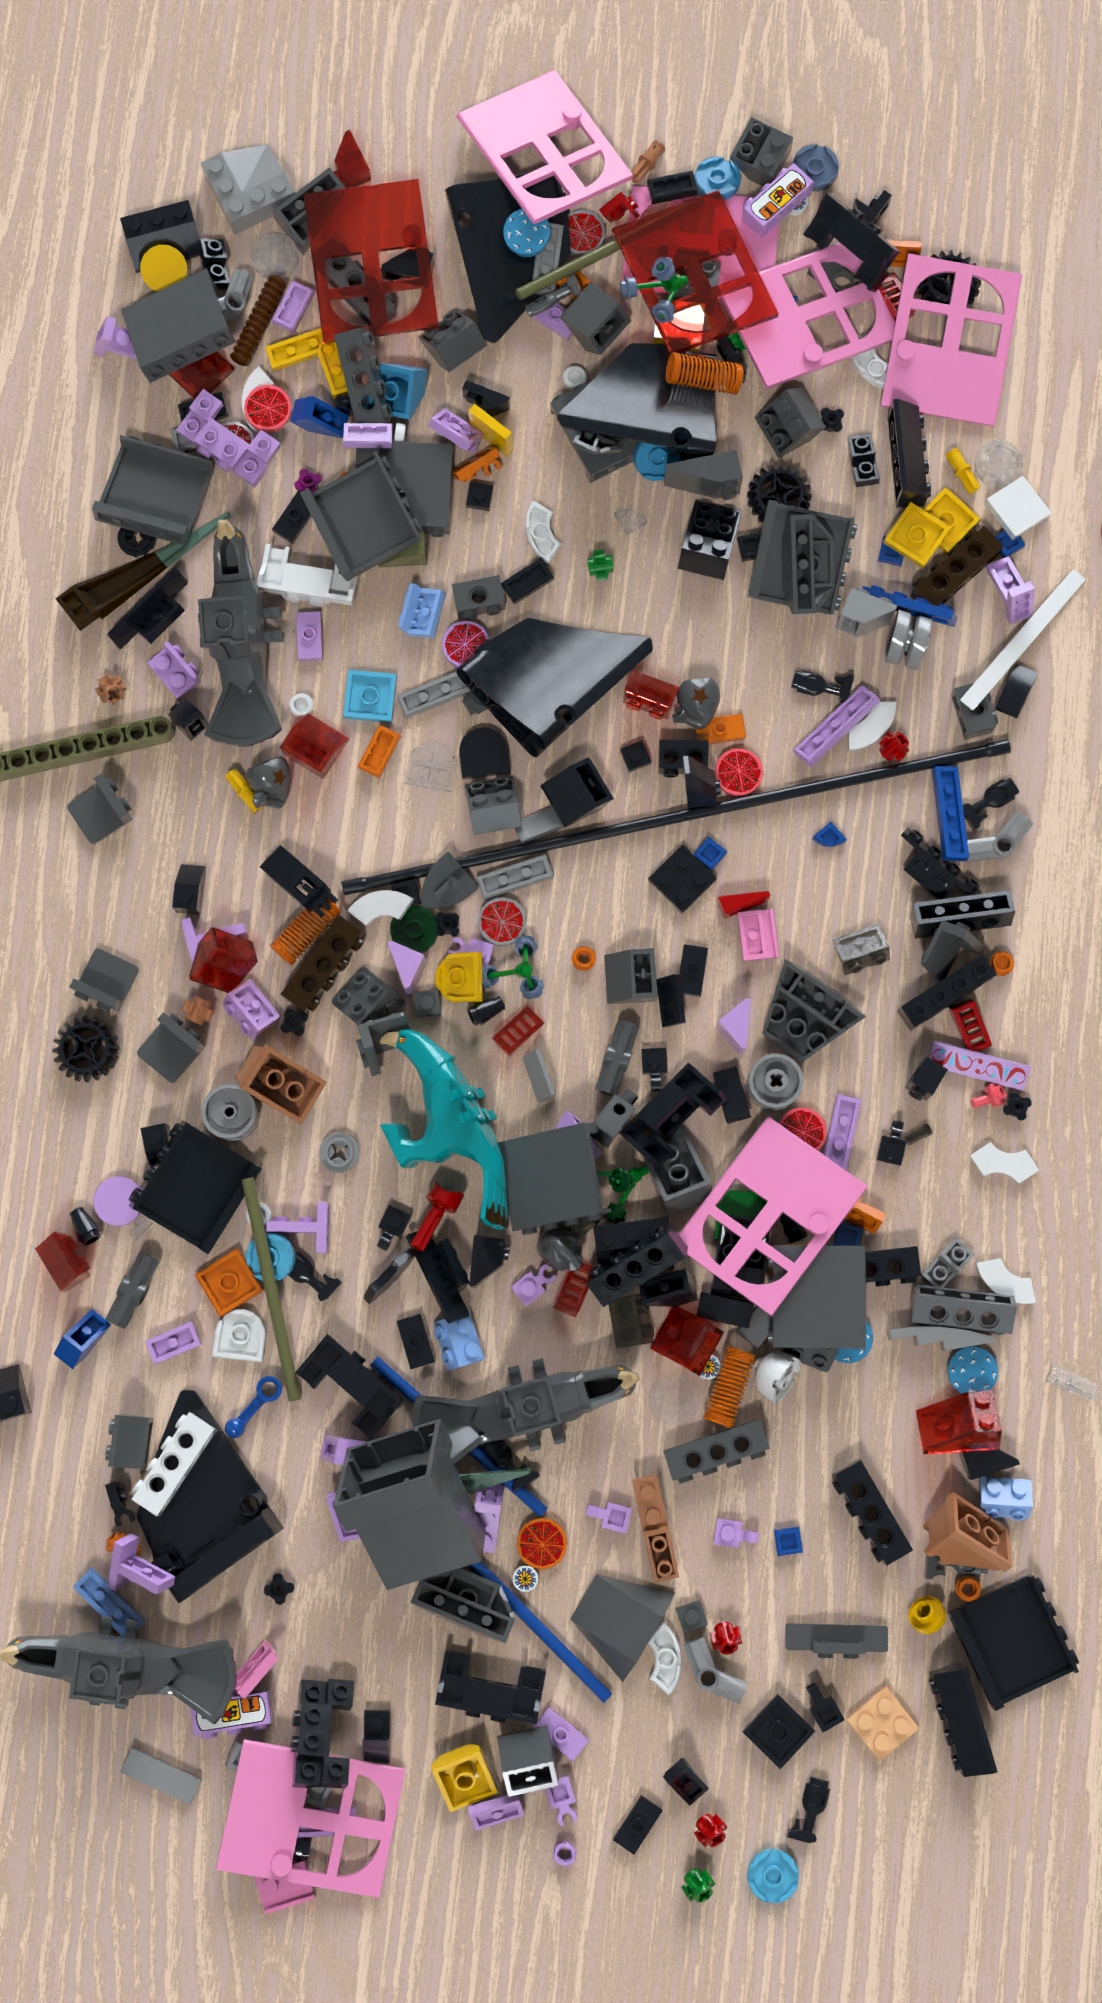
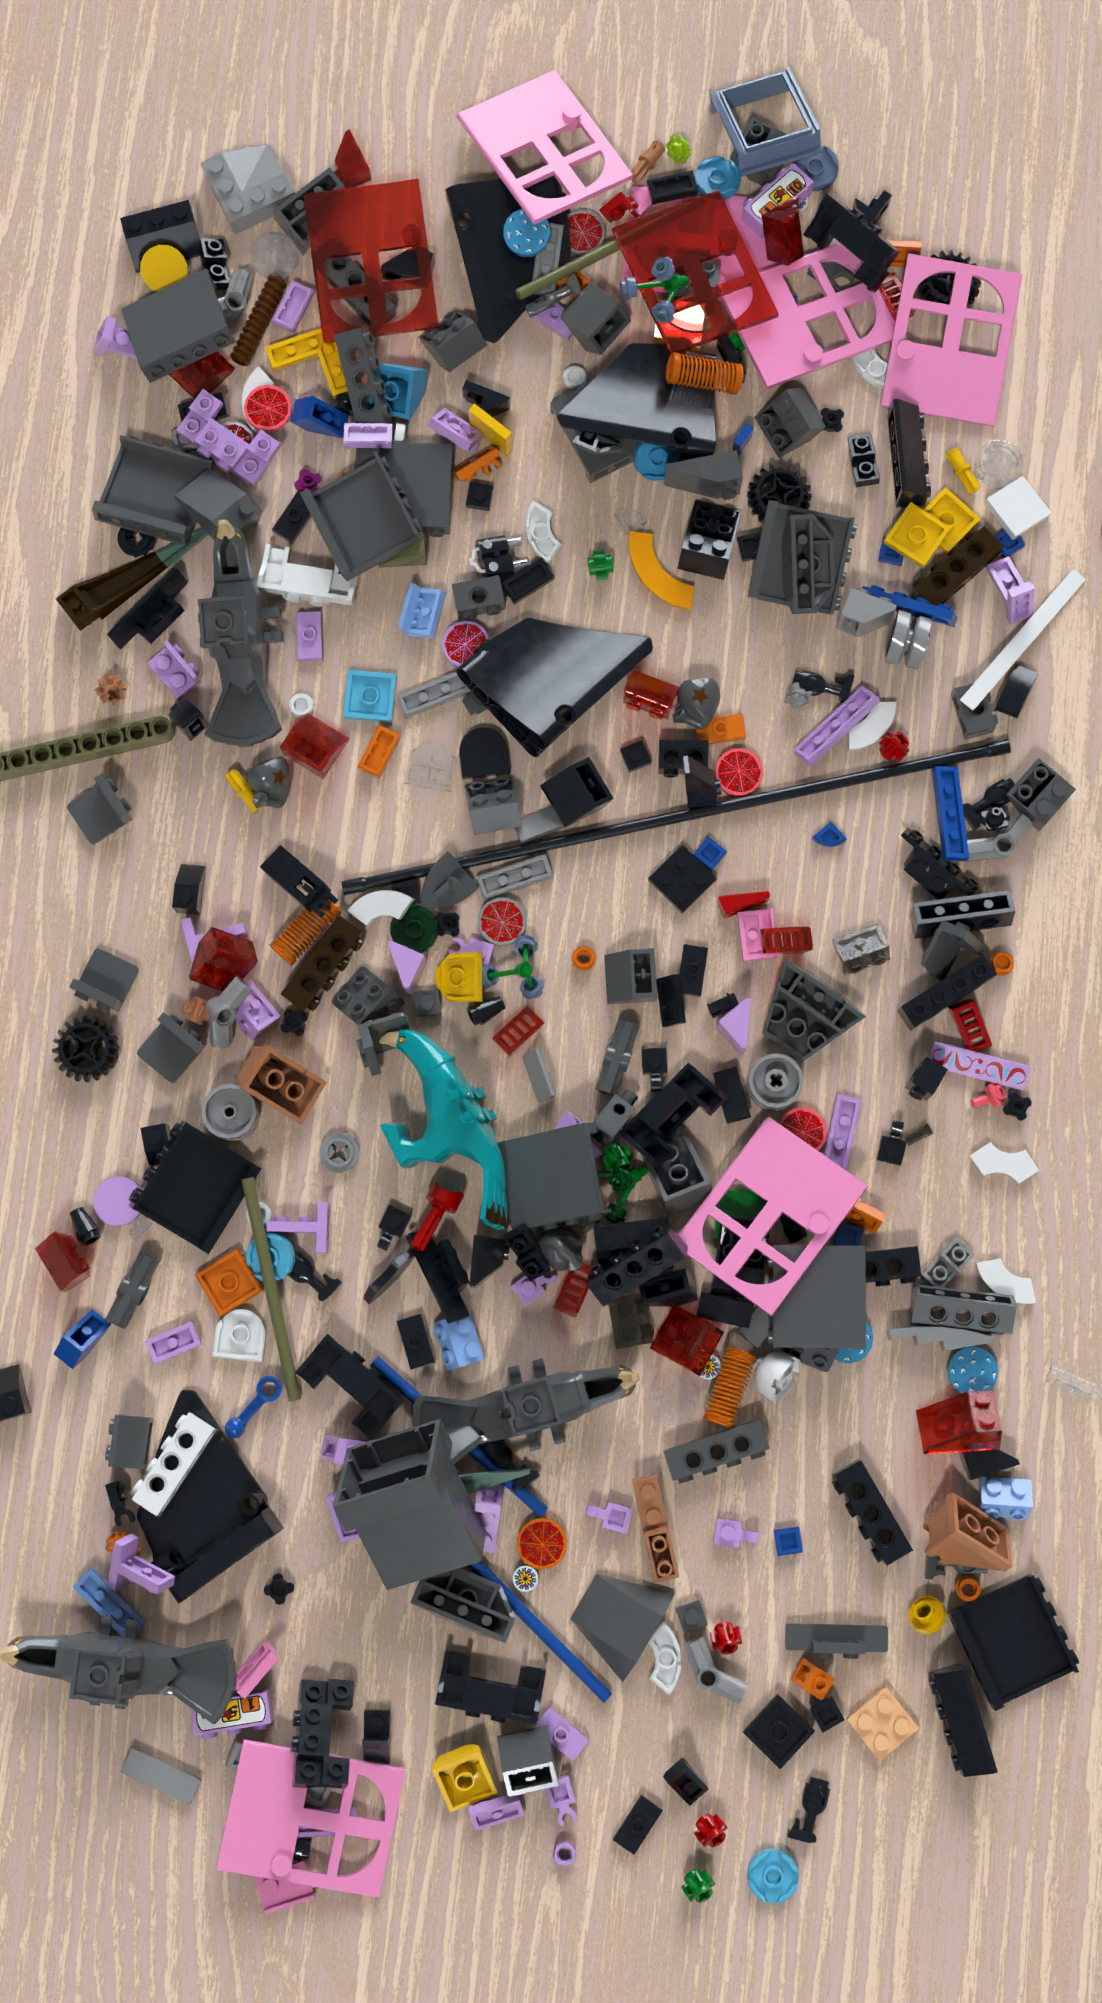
none -> dark grey slope [174,468,263,540]
none -> light grey piece [205,976,253,1049]
none -> black piece [469,535,528,578]
none -> black slope [503,1223,551,1281]
none -> green gear [601,1142,633,1171]
none -> light orange tile [628,531,694,611]
none -> lime plant [666,135,691,163]
none -> black pin [706,993,739,1018]
none -> sand blue piece [709,67,822,177]
none -> blue tile [732,424,754,455]
none -> clear red slope [760,927,813,954]
none -> clear red slope [761,196,804,266]
none -> light grey plant [784,682,812,708]
none -> orange bracket [790,1658,834,1700]
none -> black plant [980,807,1010,832]
none -> dark grey slope [1006,758,1076,832]

